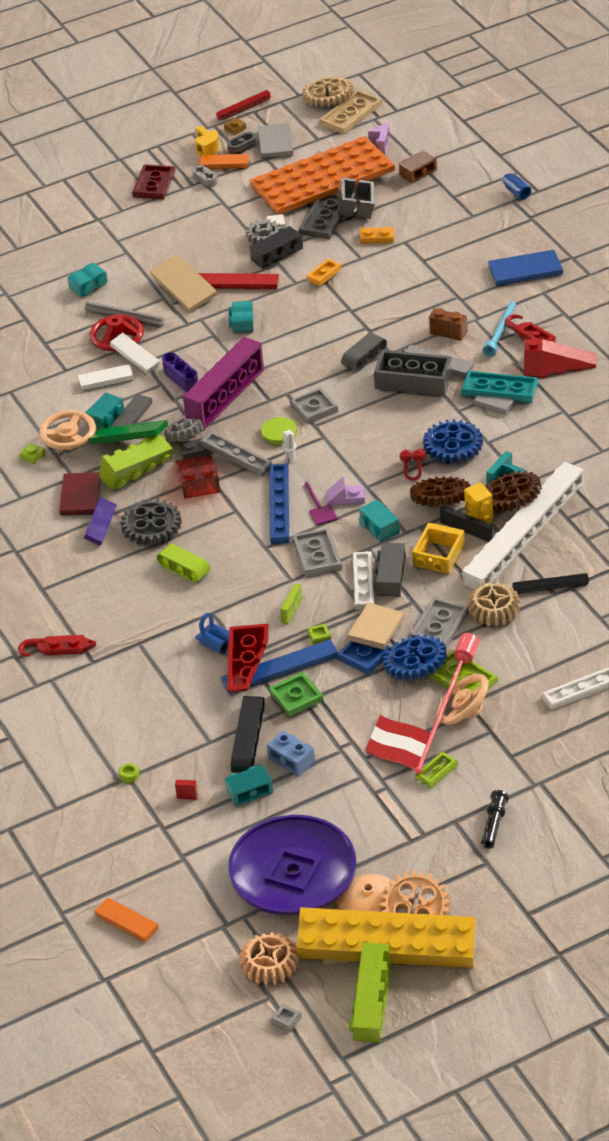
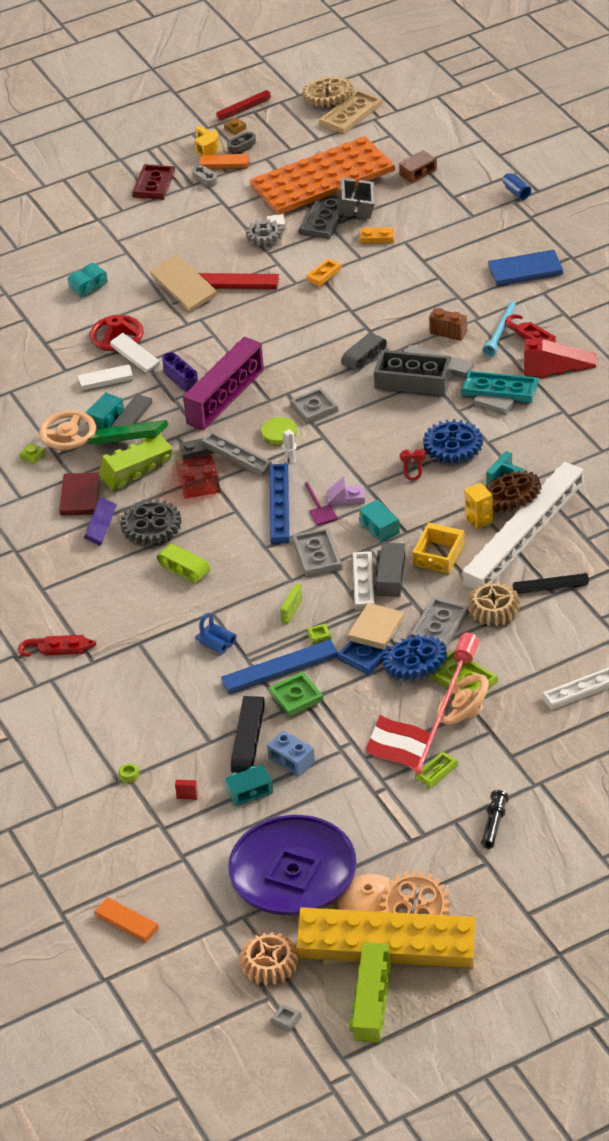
light grey axle [85,301,164,326] -> none
light grey gear [164,417,204,443] -> none
red wedge [227,623,269,692] -> none
teal brick [228,300,254,332] -> none
black brick [249,226,303,269] -> none
light grey tile [258,123,293,158] -> none
lavender slope [368,123,390,155] -> none
reddish brown gear [410,476,470,507] -> none
black tile [440,506,492,542] -> none

